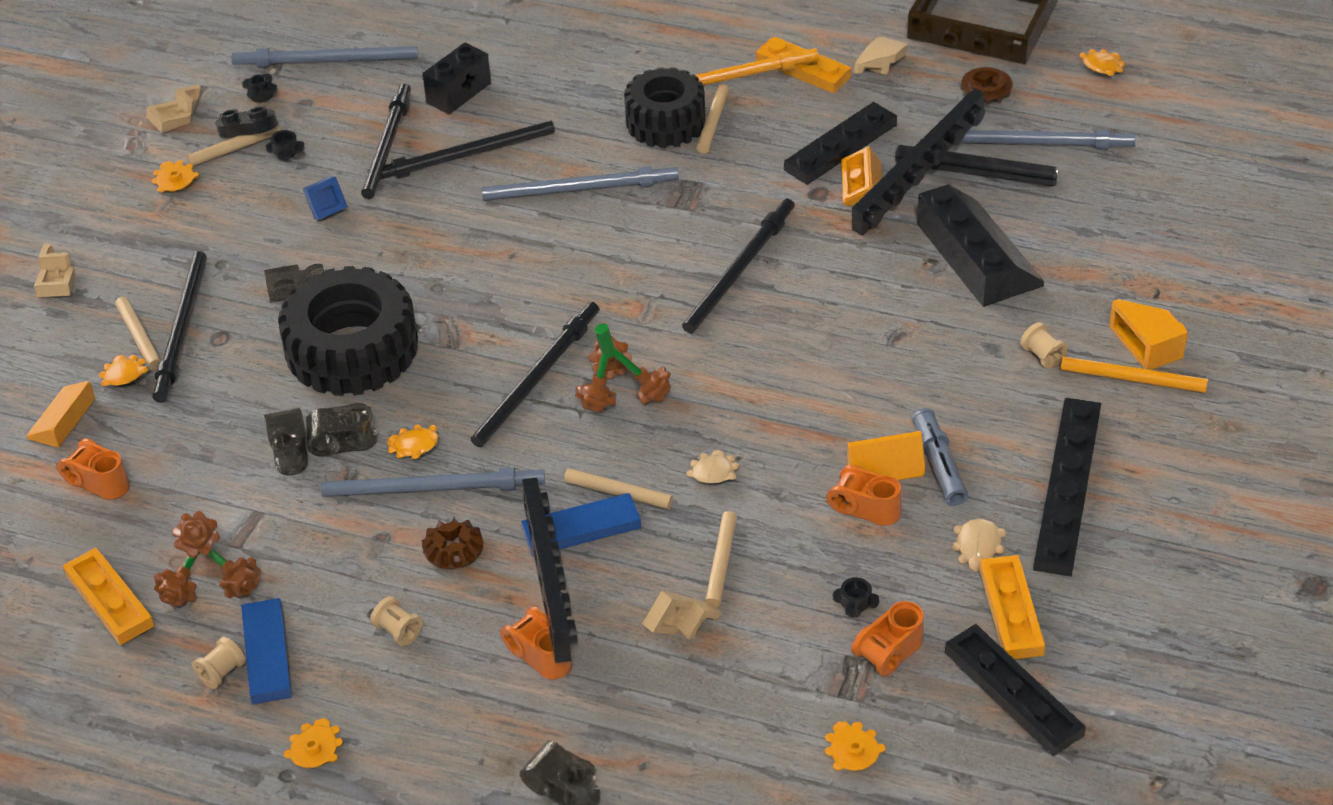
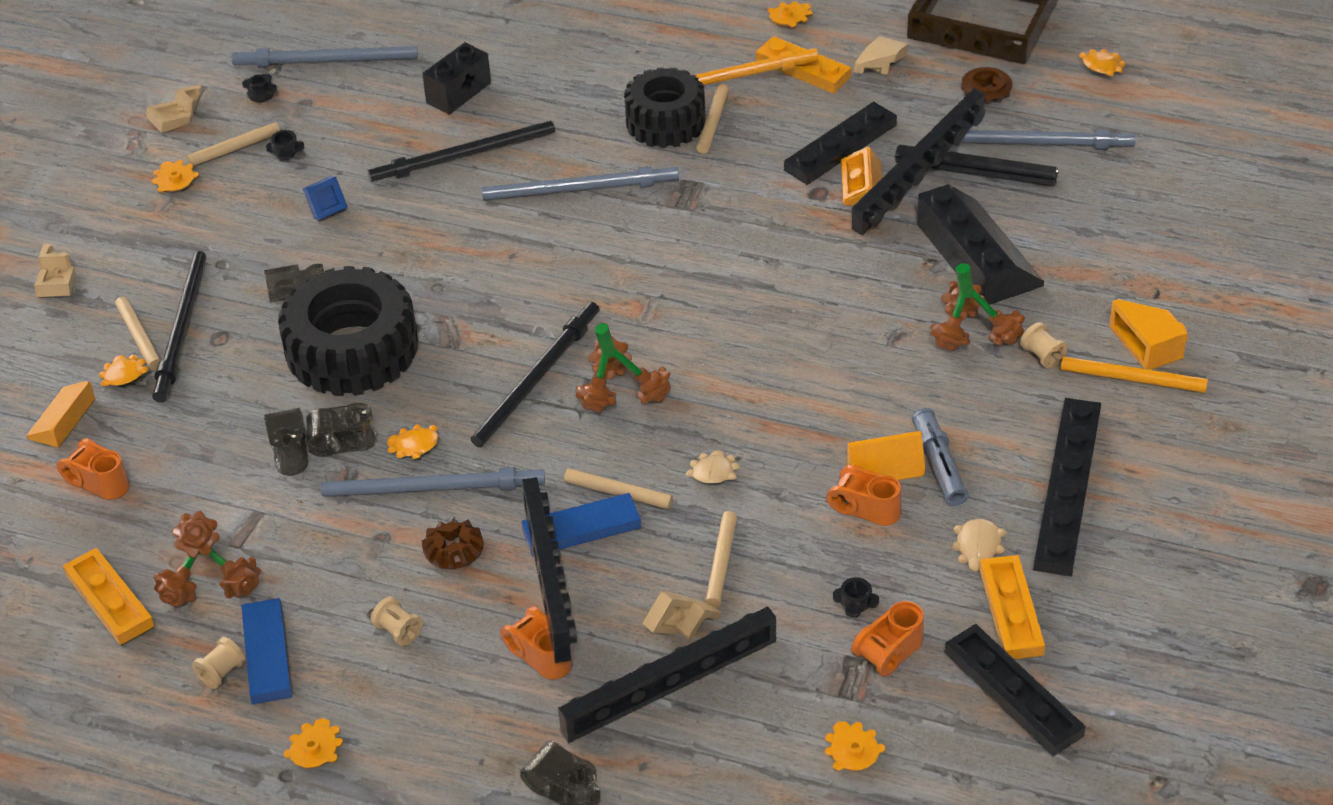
black plate [215,106,278,137] -> none
black bar [361,83,411,199] -> none
black bar [682,198,795,334] -> none
none -> black plate [558,606,776,744]
none -> light orange piece [767,1,813,28]
none -> dark orange plant [930,263,1025,351]

